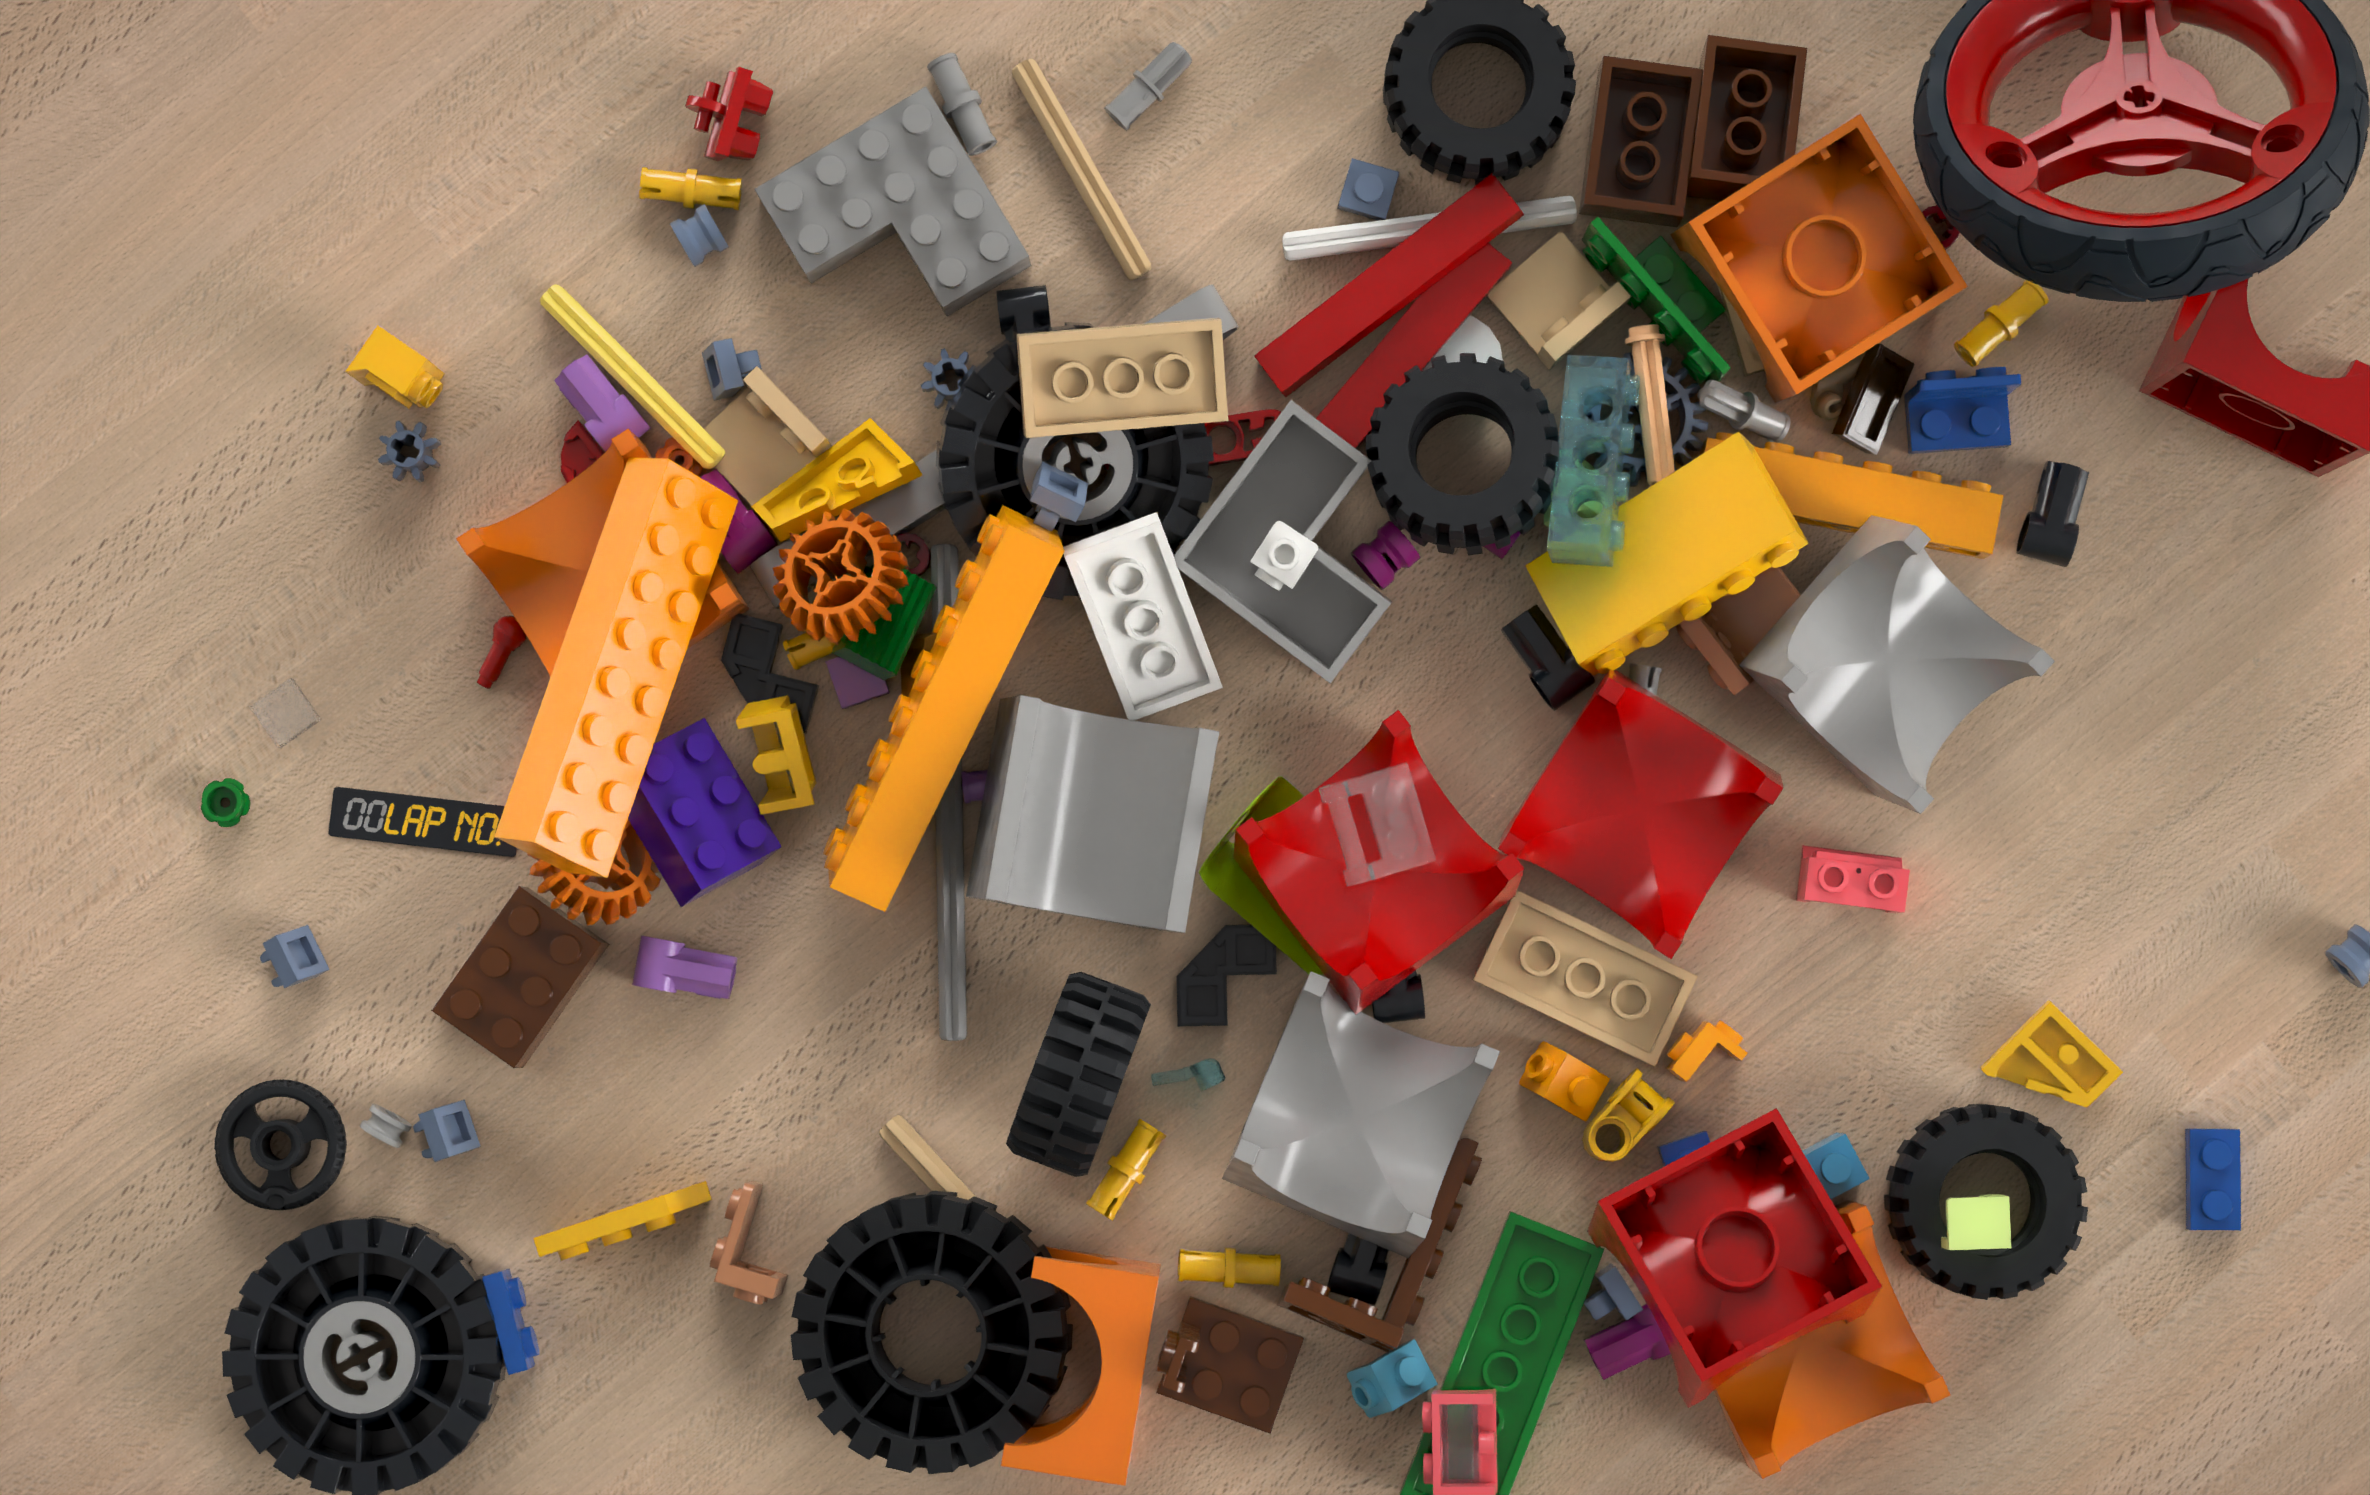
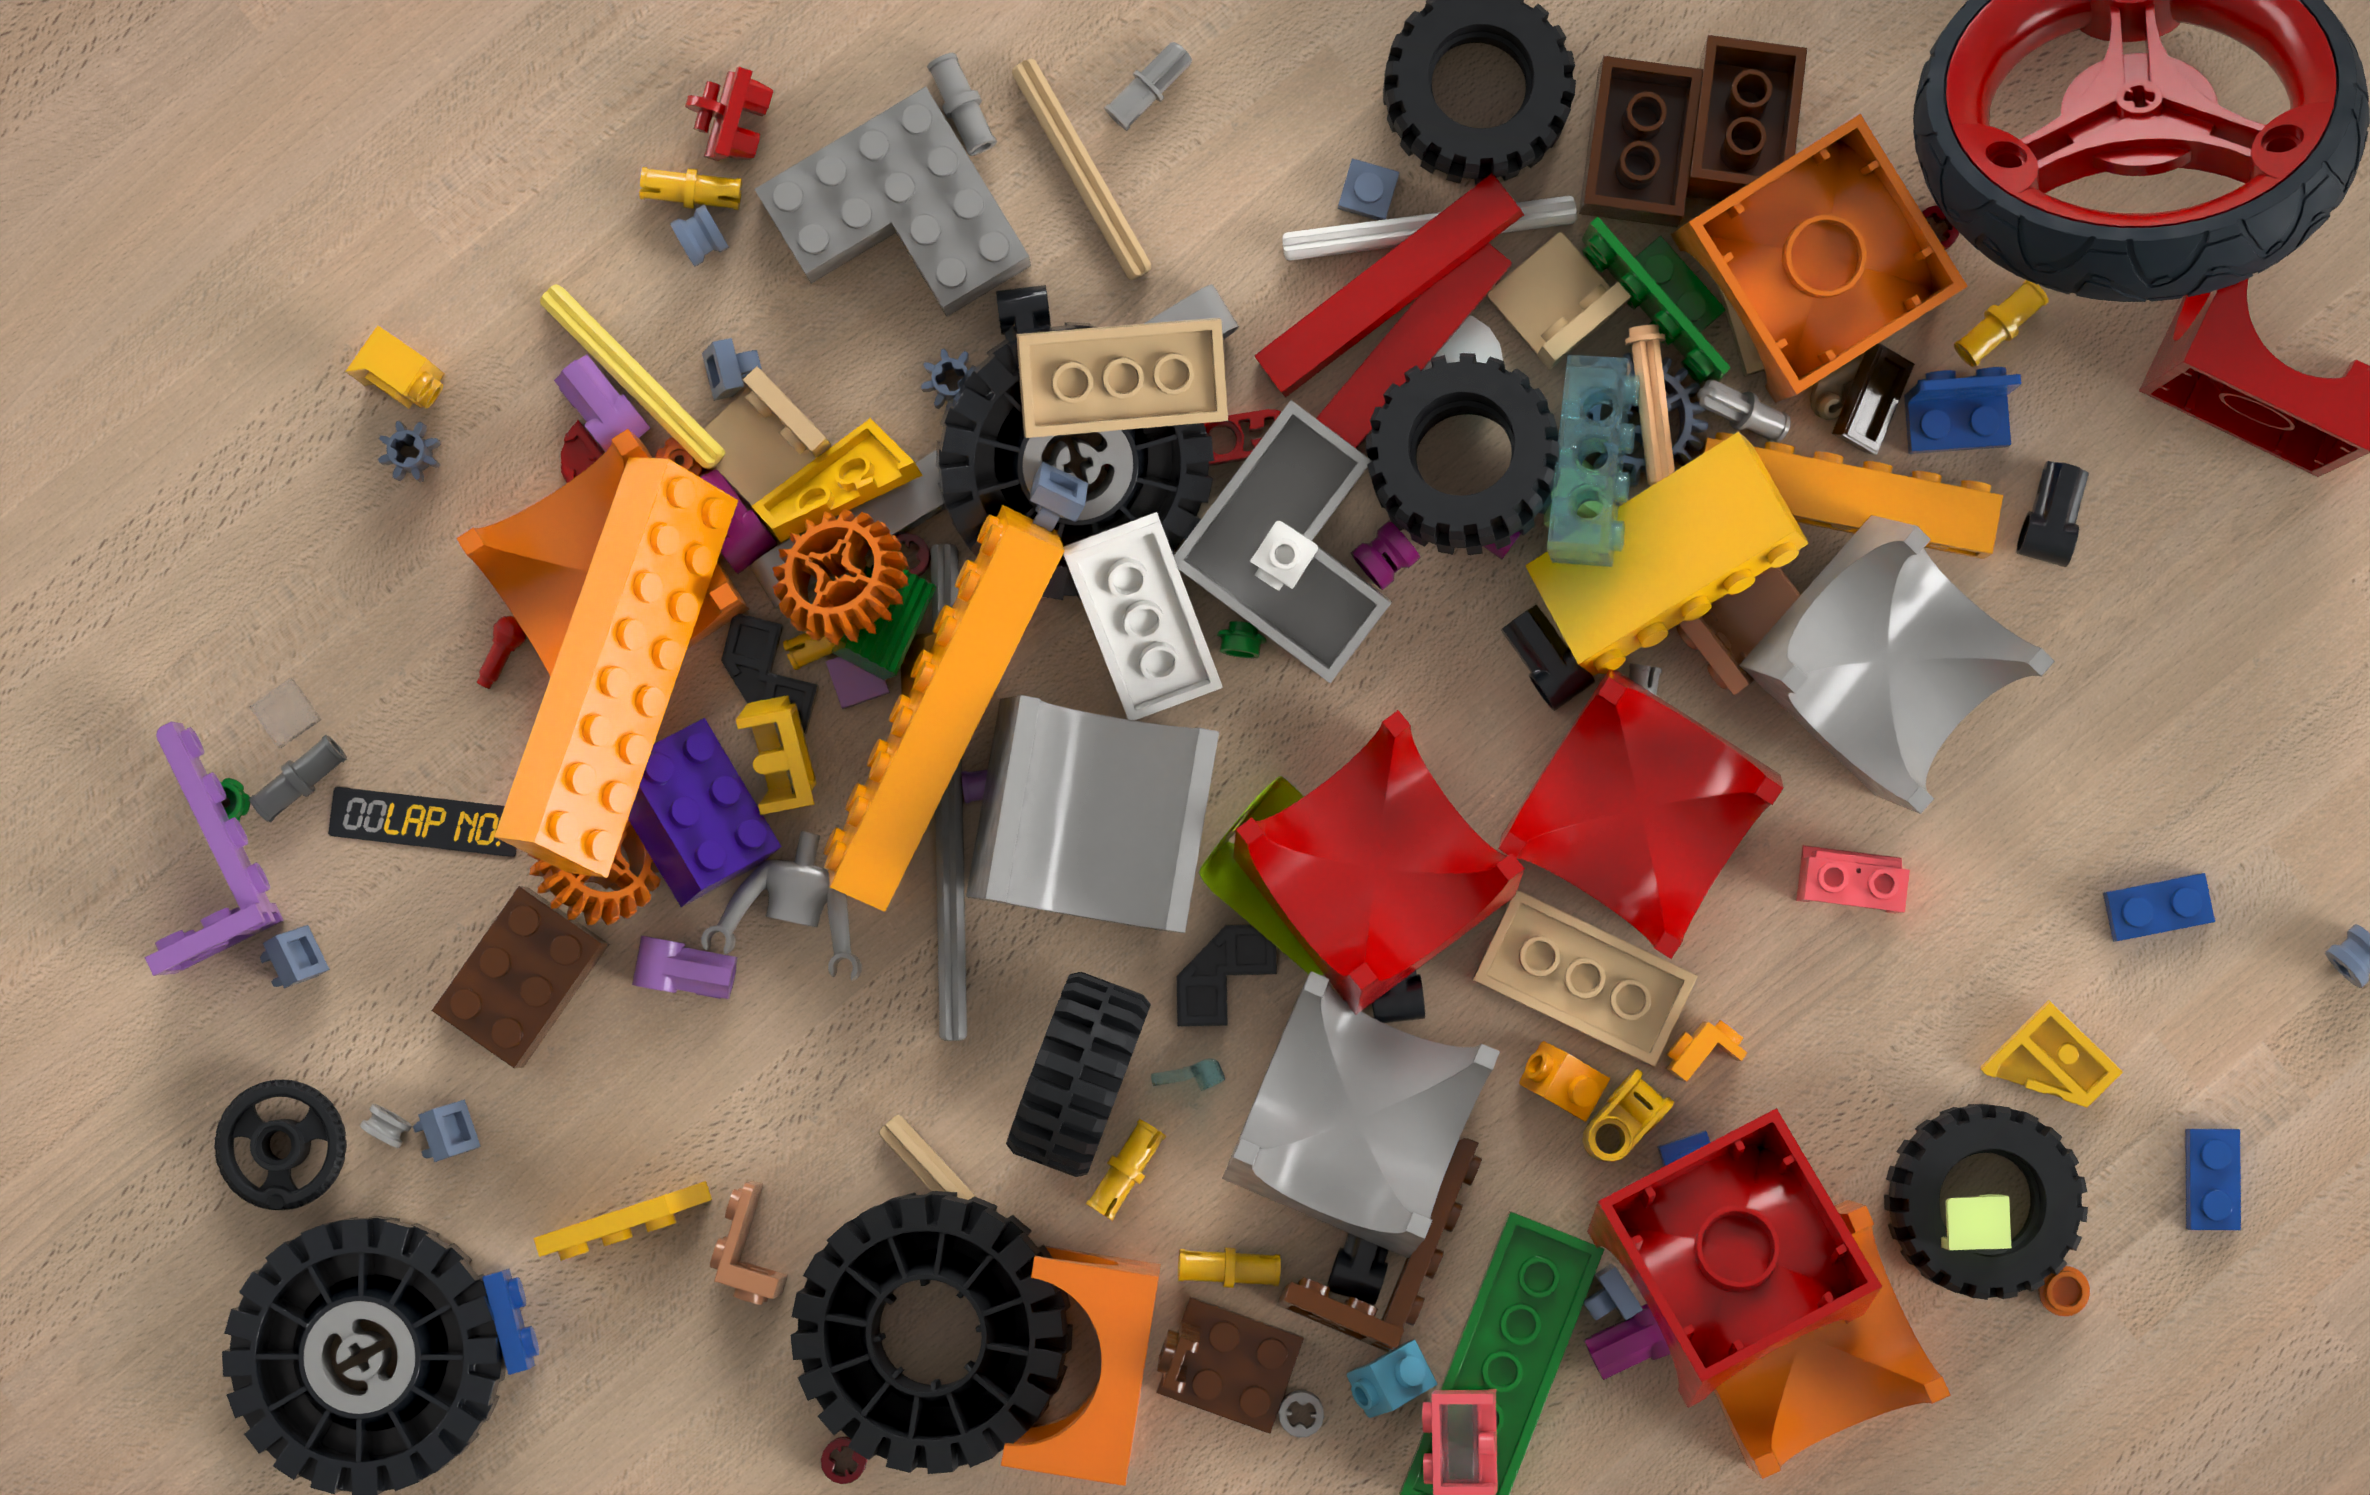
clear plate [1319,762,1436,886] -> none
dark azure brick [1802,1132,1870,1199] -> none
none -> medium lavender bracket [144,721,284,976]
none -> dark grey pin [249,735,347,823]
none -> light grey piece [701,831,862,981]
none -> dark red bush [821,1436,868,1484]
none -> green plate [1217,621,1267,659]
none -> light grey bush [1279,1390,1324,1438]
none -> orange plate [2038,1266,2090,1316]
none -> blue plate [2103,873,2215,942]

